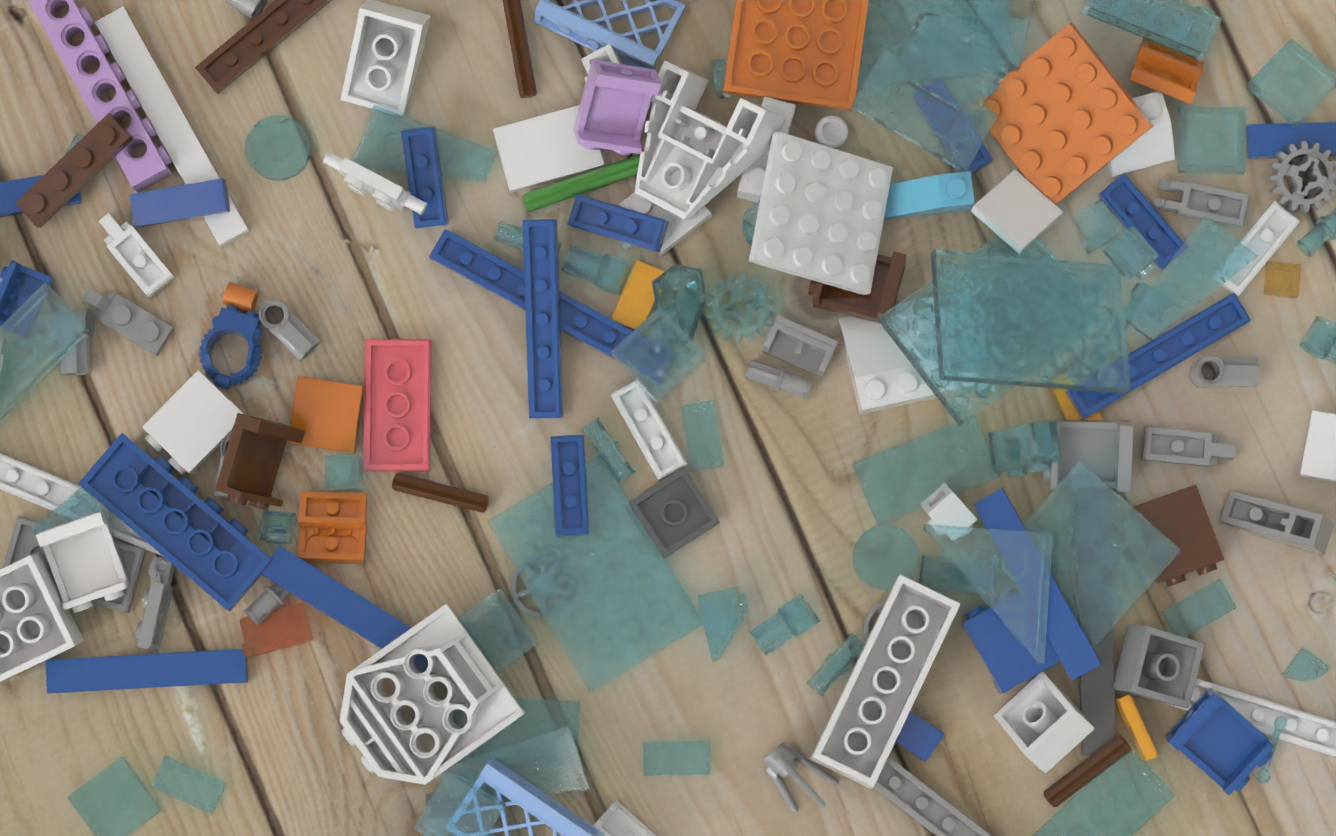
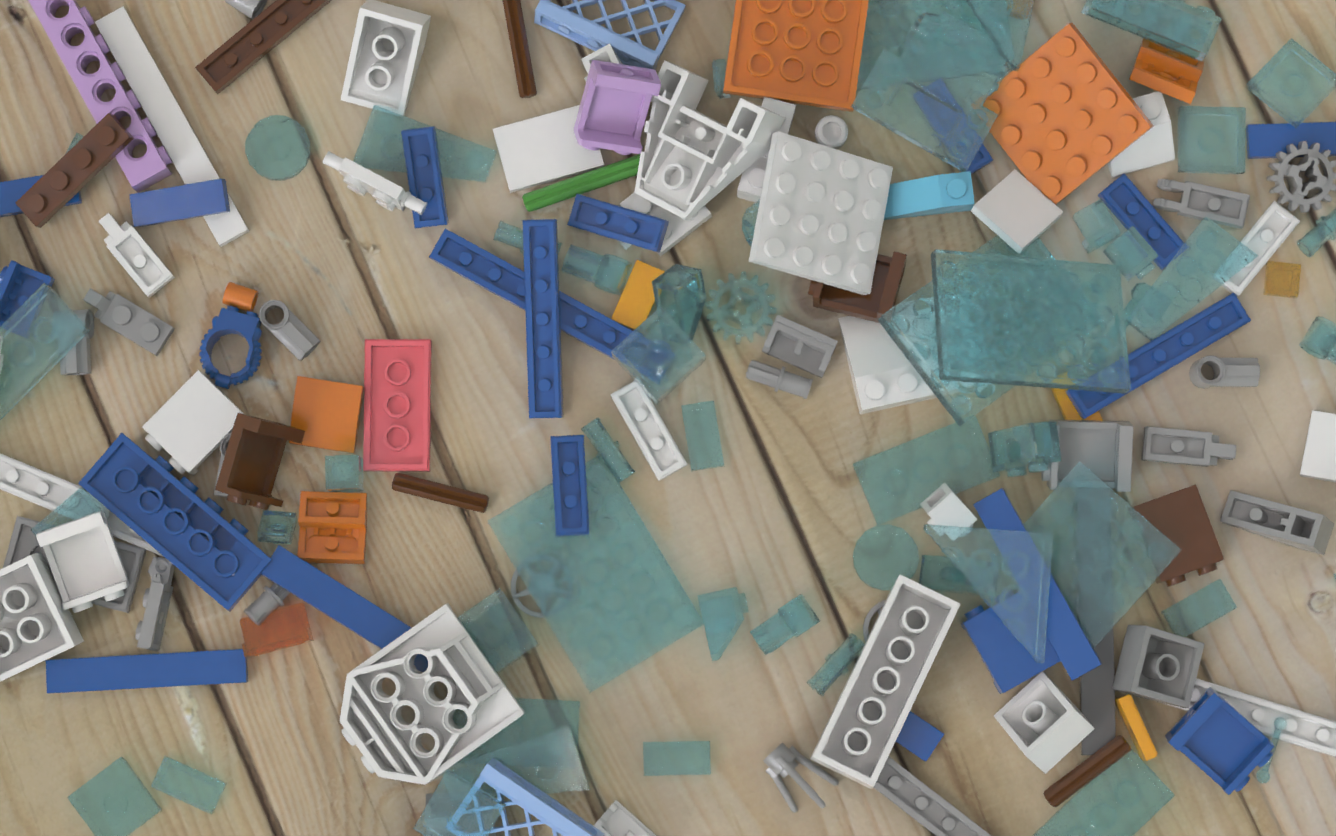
dark grey plate [628,467,720,559] -> none
clear light blue tile [1282,647,1331,681] -> none

